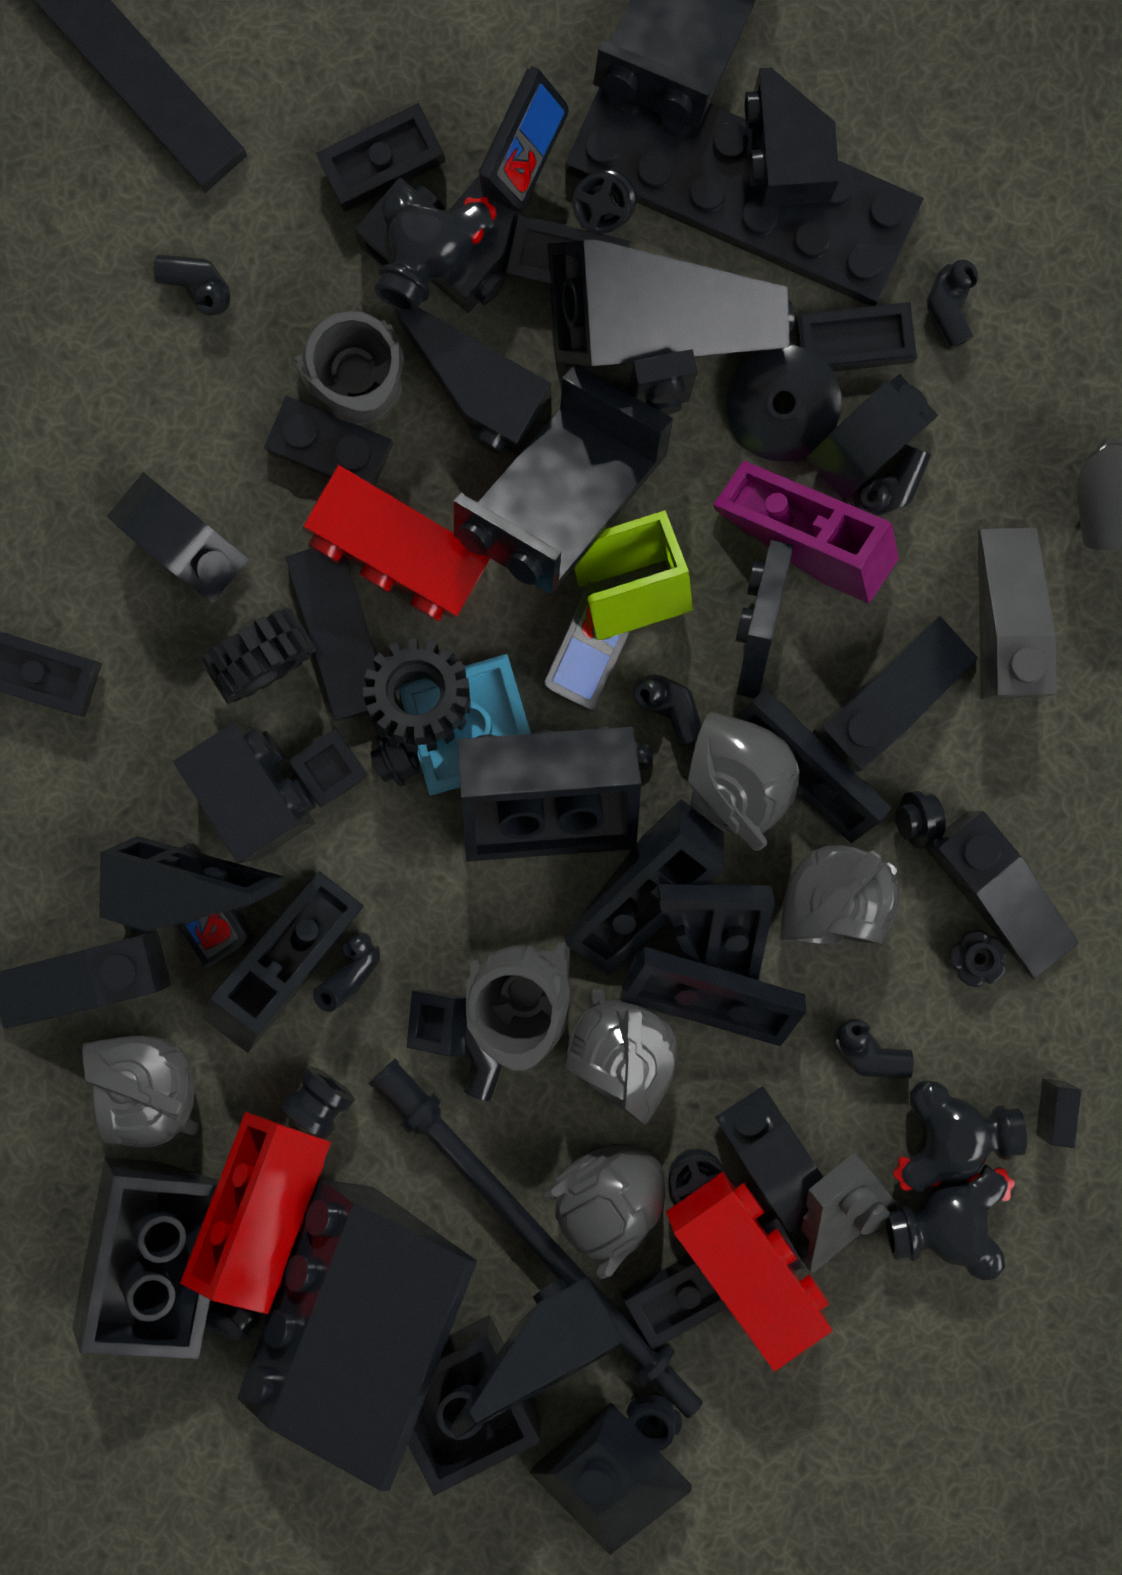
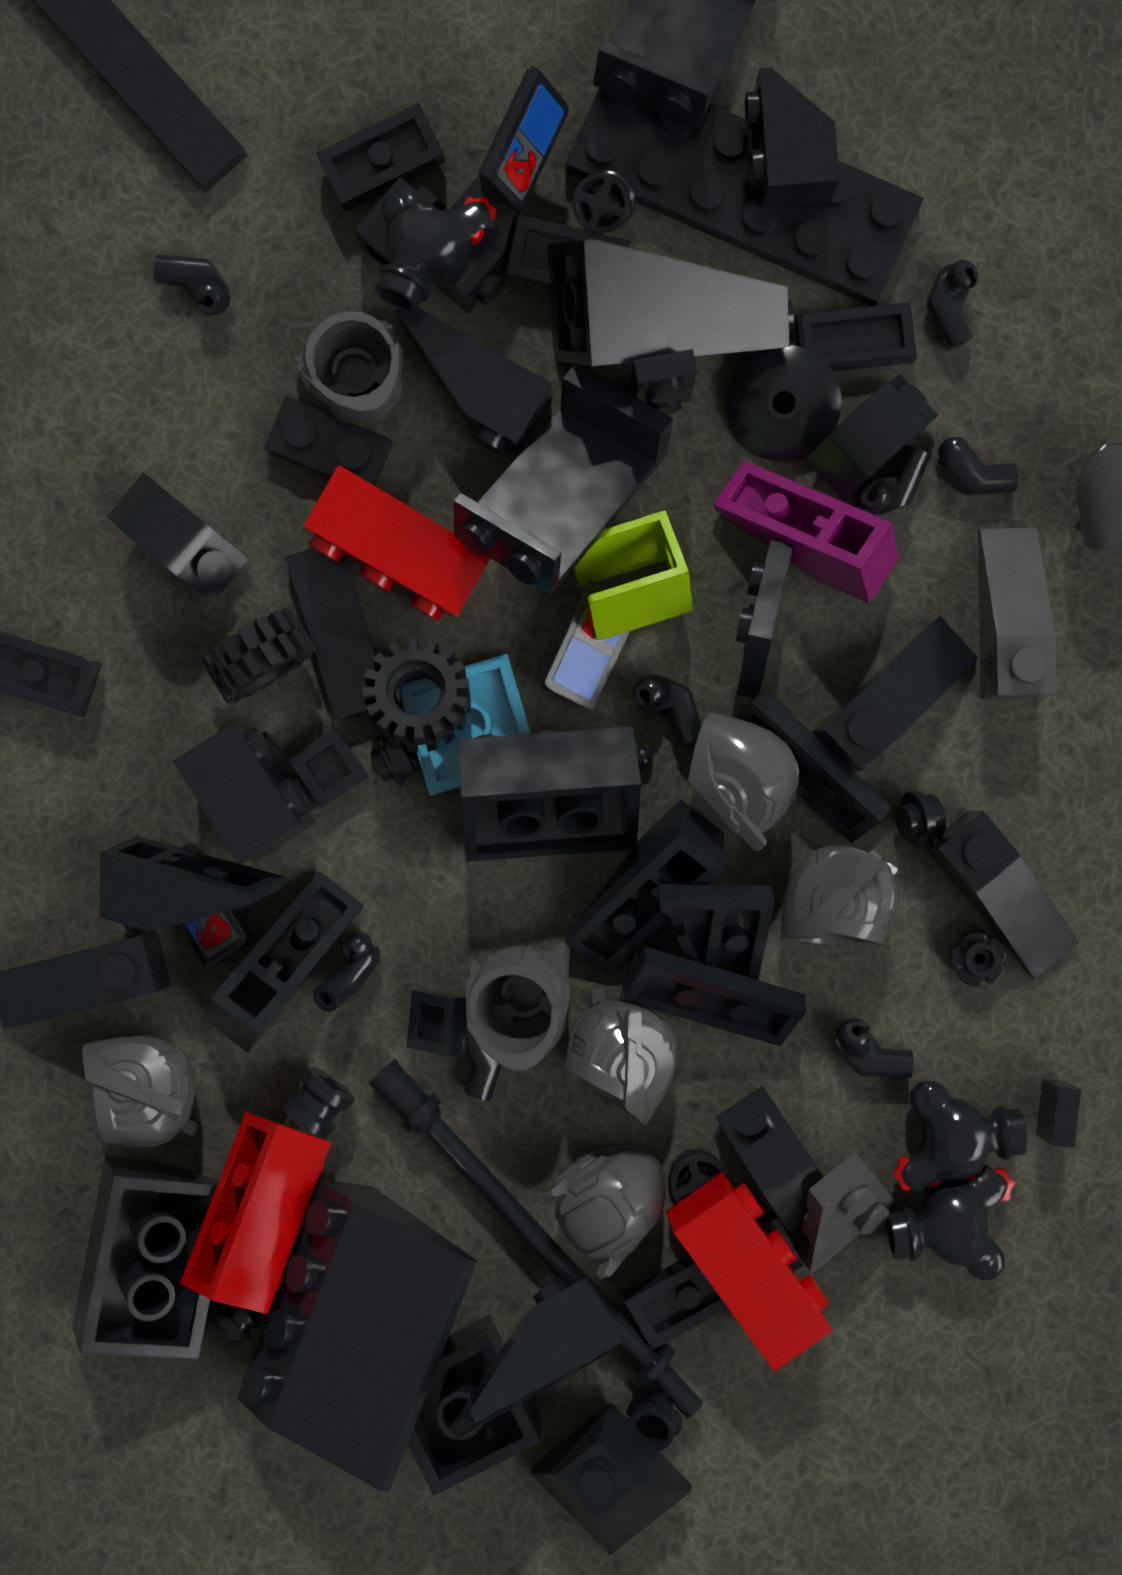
none -> black arm [938,437,1018,496]

